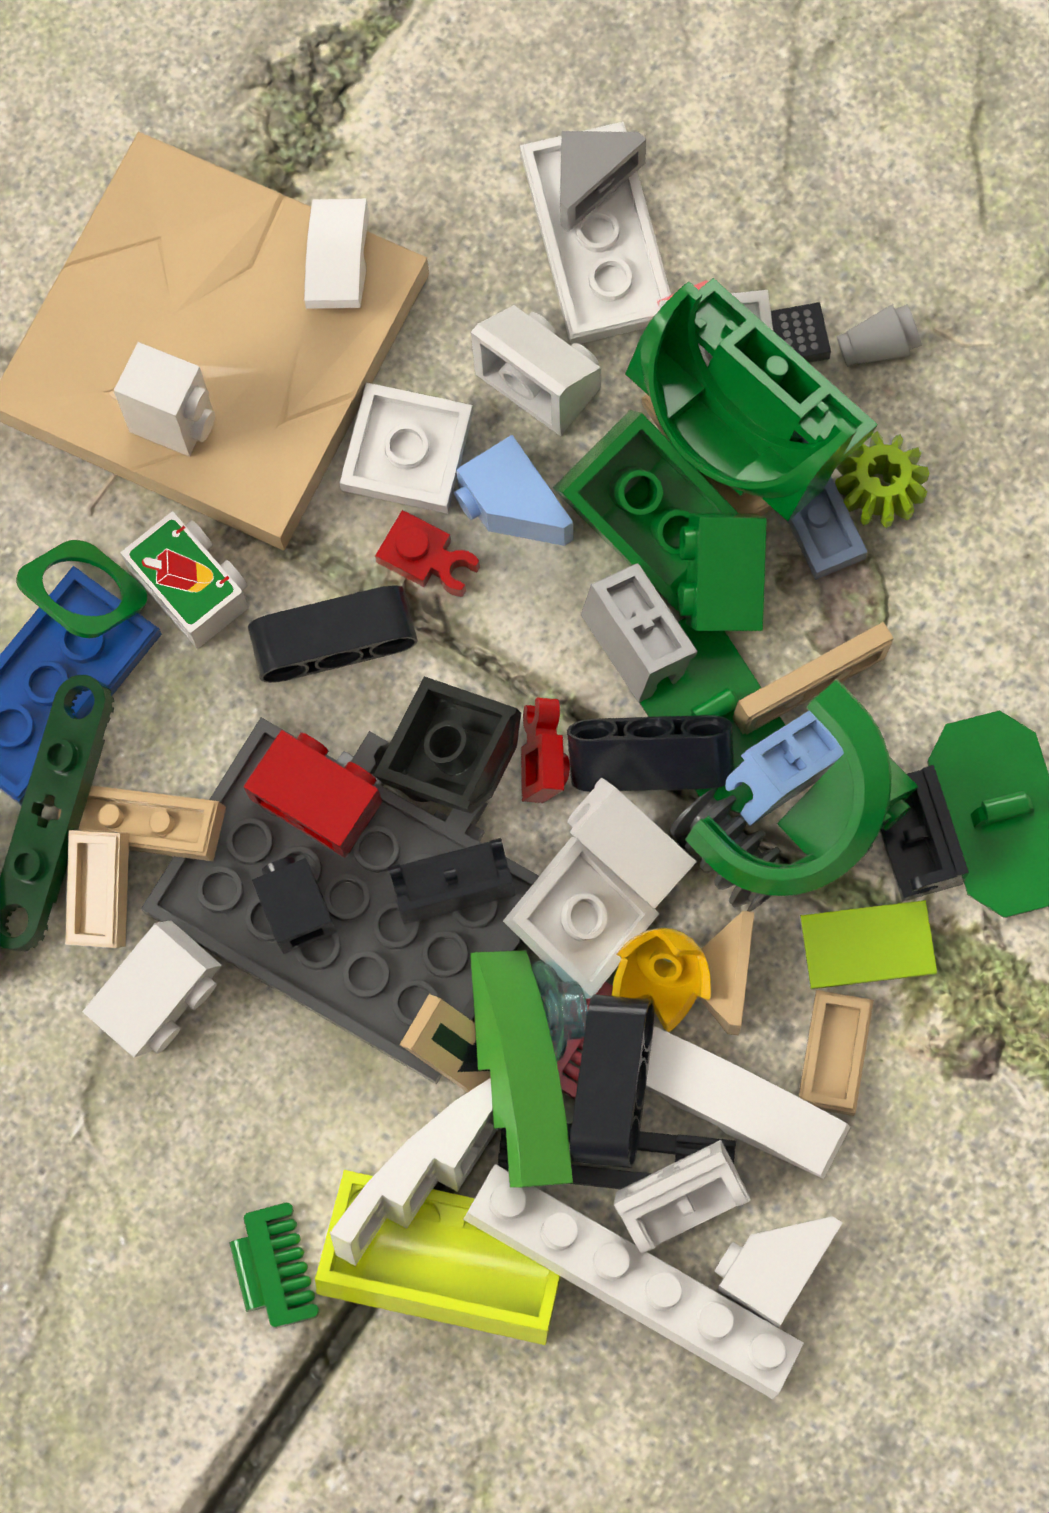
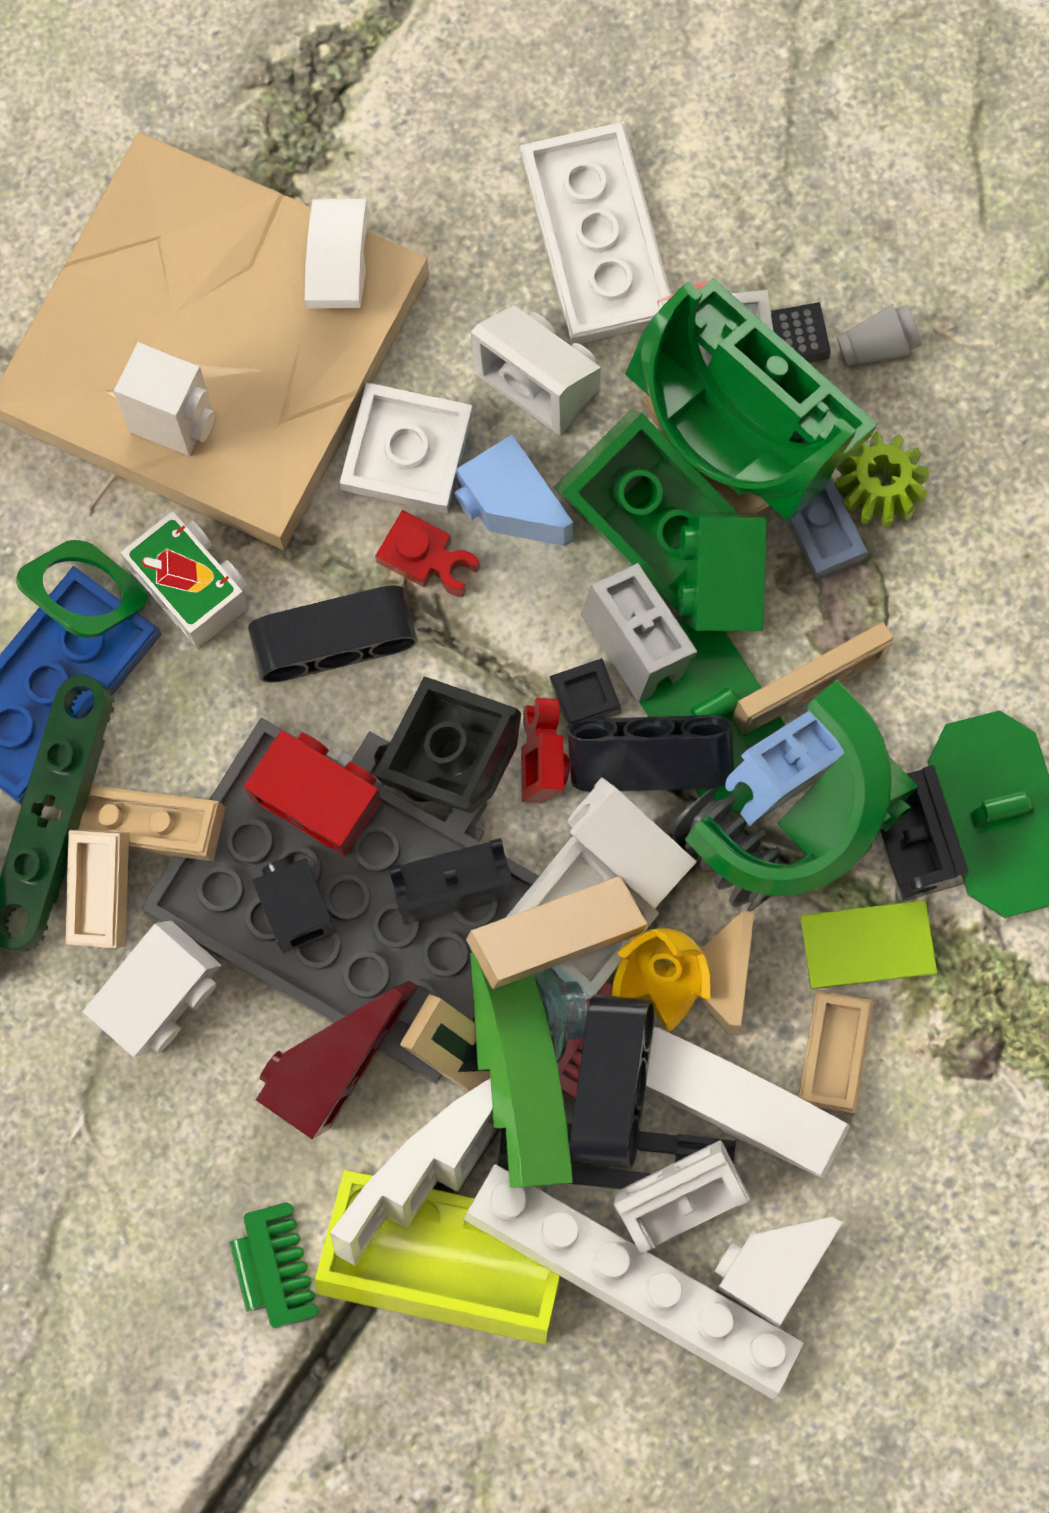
light grey slope [560,131,646,232] -> none
none -> dark red slope [256,981,418,1140]
none -> tan tile [466,876,648,989]
none -> black tile [550,658,621,729]

